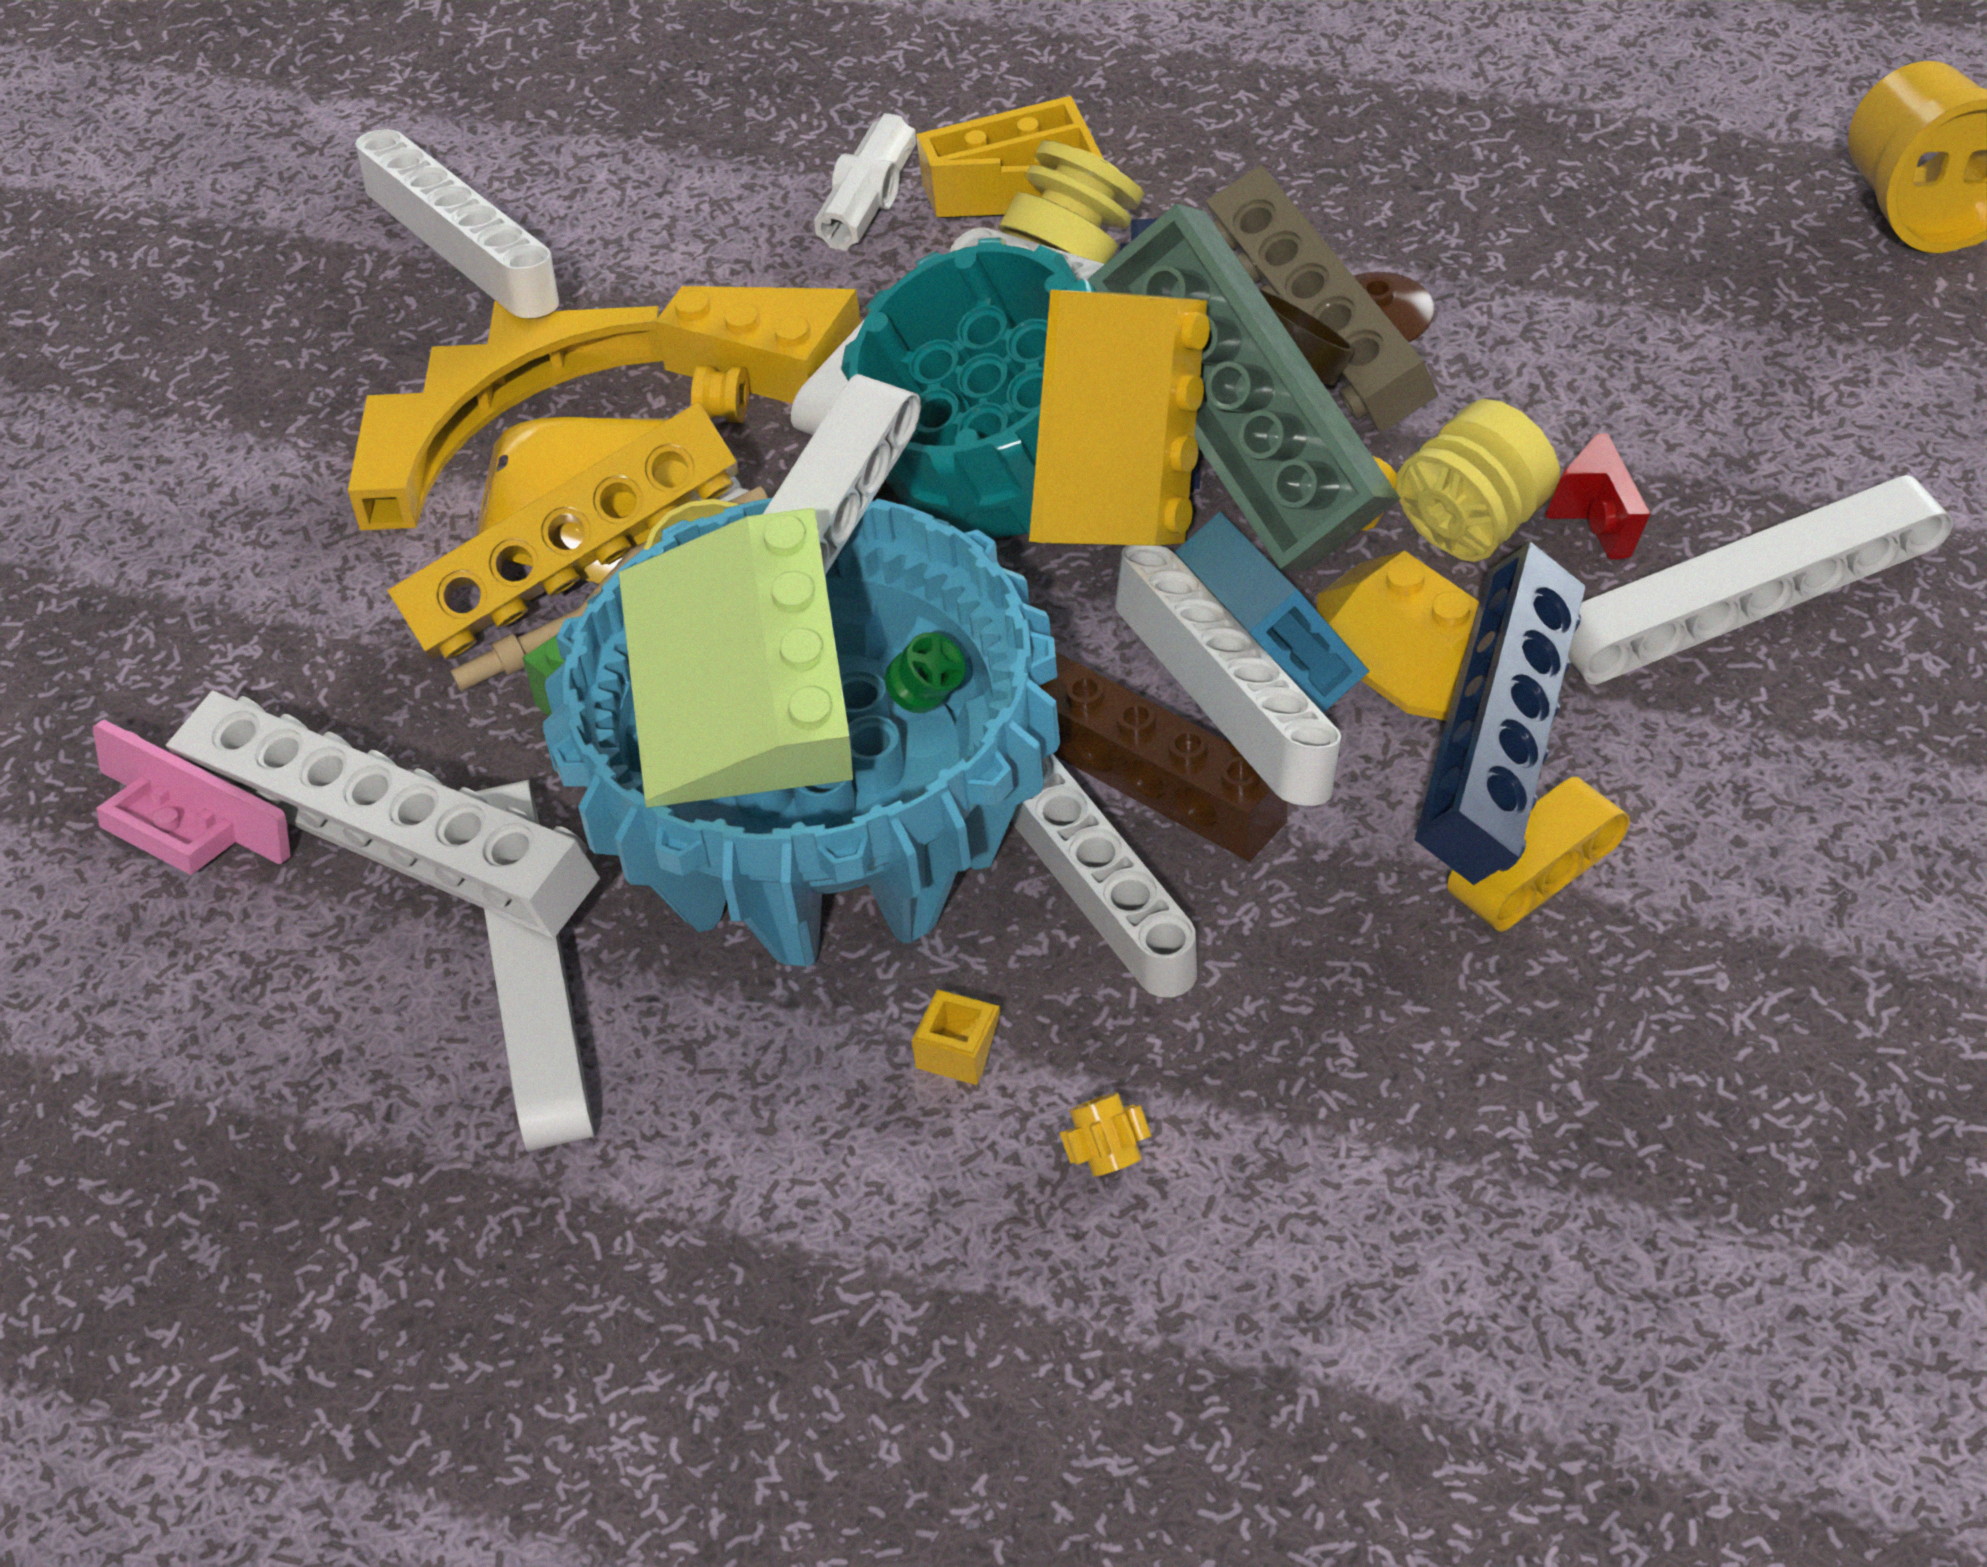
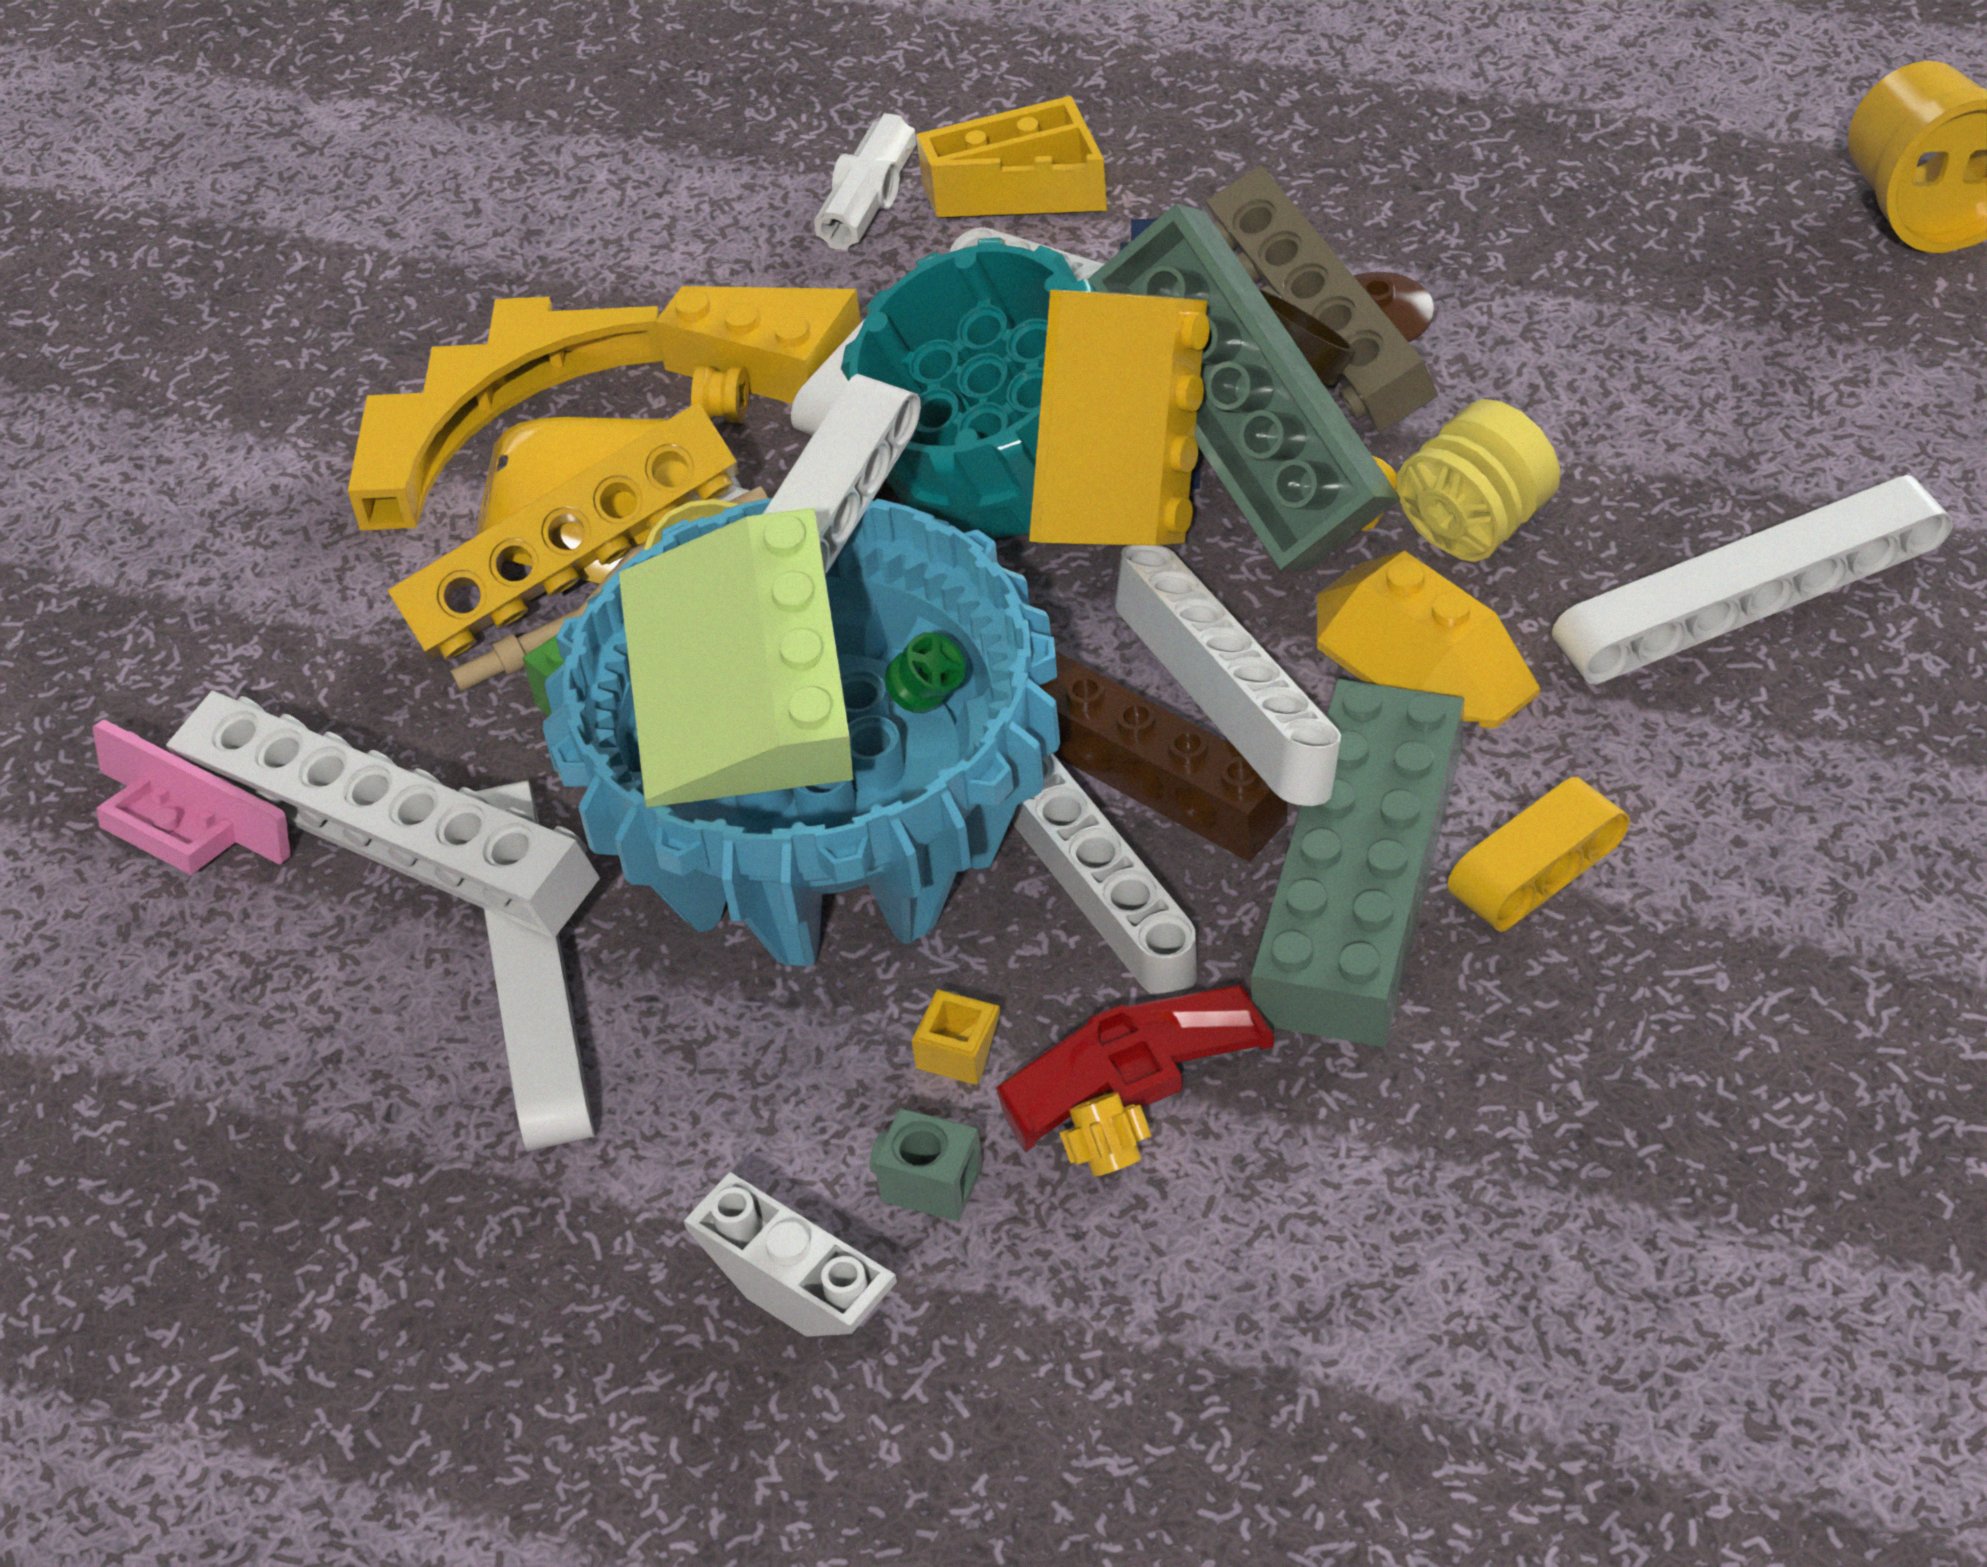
white beam [355,129,559,318] -> none
light yellow wheel [998,140,1145,264] -> none
dark azure slope [1175,511,1369,713] -> none
dark blue brick [1414,542,1586,885] -> none
red slope [1545,433,1650,559] -> none
none -> white slope [684,1172,897,1337]
none -> sand green brick [870,1108,983,1222]
none -> red plate [996,984,1274,1153]
none -> sand green brick [1251,679,1464,1048]

